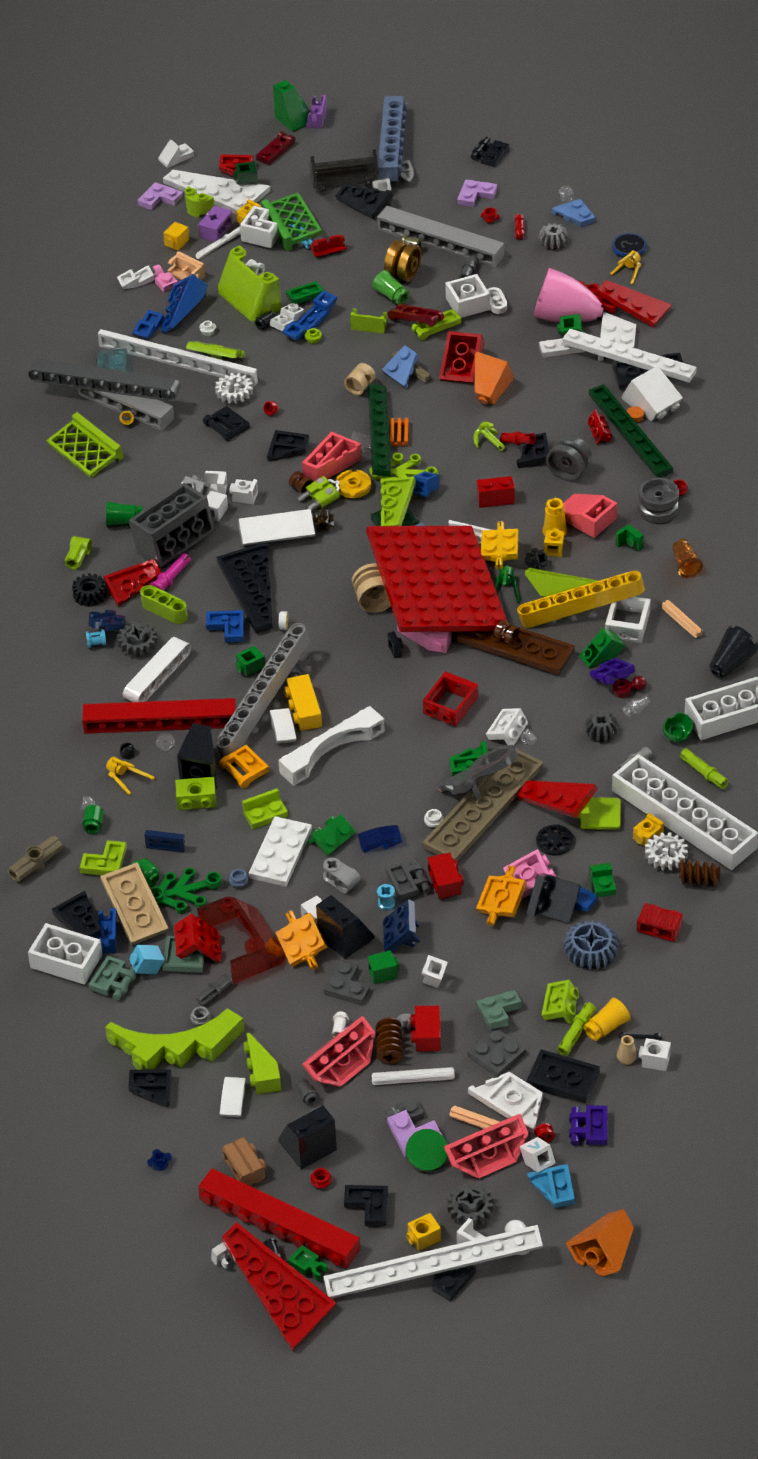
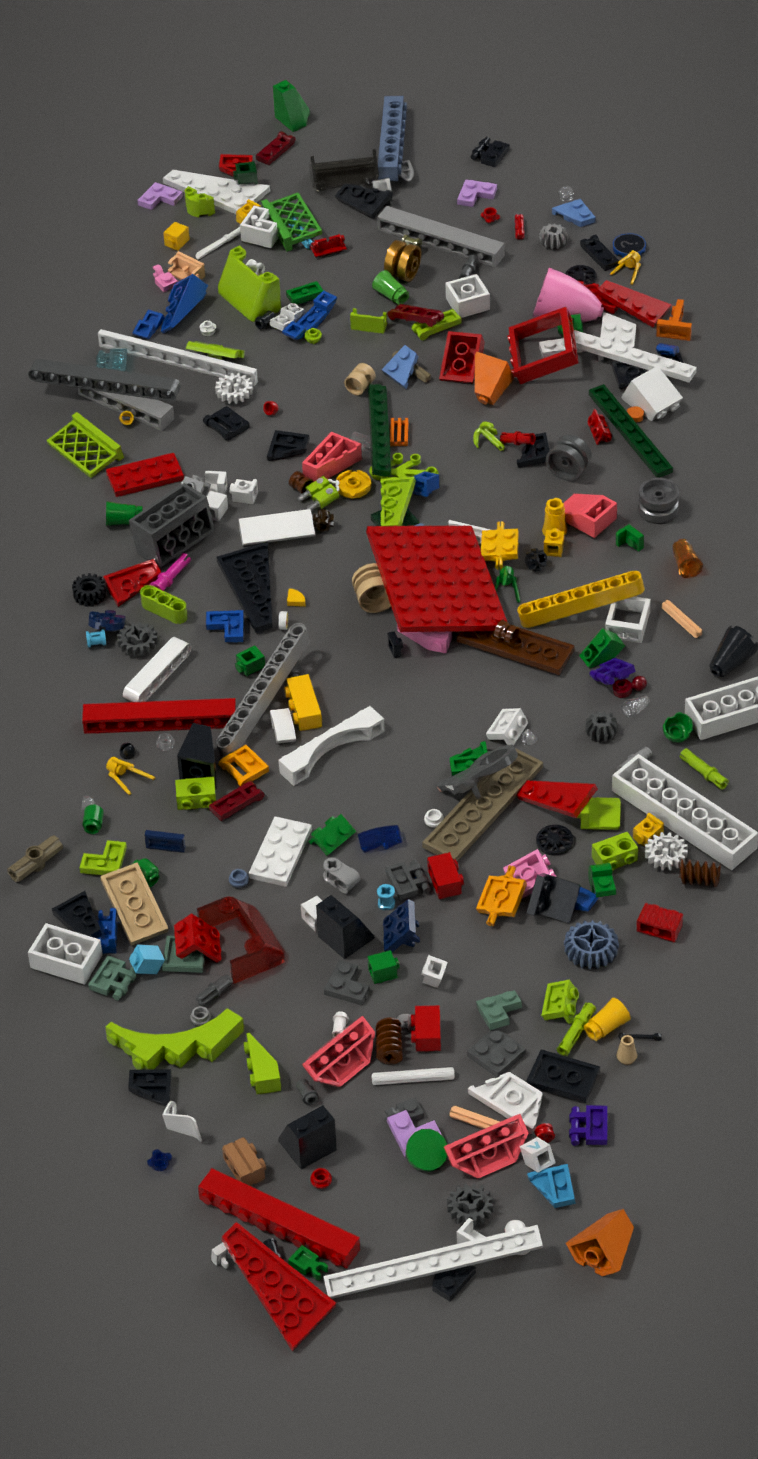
lime piece [64,536,92,570] -> none
white slope [117,265,155,289] -> none
green plant [150,867,222,914] -> none
white slope [158,140,194,168] -> none
medium lavender brick [198,206,233,242] -> none
white slope [220,1077,246,1118] -> none
lime bracket [242,789,288,830] -> none
light orange plate [275,911,327,970] -> none
medium lavender hinge [306,95,327,128] -> none
black plate [344,1185,388,1226] -> none
yellow brick [406,1213,441,1251] -> none
red window [423,671,479,726] -> none
red brick [476,476,515,508] -> none
white plate [487,287,507,314] -> none
lime wedge [525,568,600,597] -> none
white brick [638,1038,671,1071] -> none
red plate [673,479,688,496] -> none
none -> red plate [106,453,184,497]
none -> white piece [162,1101,202,1142]
none -> dark red plate [209,781,265,821]
none -> yellow tile [287,589,306,607]
none -> red window [507,307,579,384]
none -> black wheel [565,265,597,285]
none -> black plate [580,234,619,271]
none -> lime brick [592,831,638,871]
none -> orange bracket [656,299,692,341]
none -> blue slope [656,343,679,357]

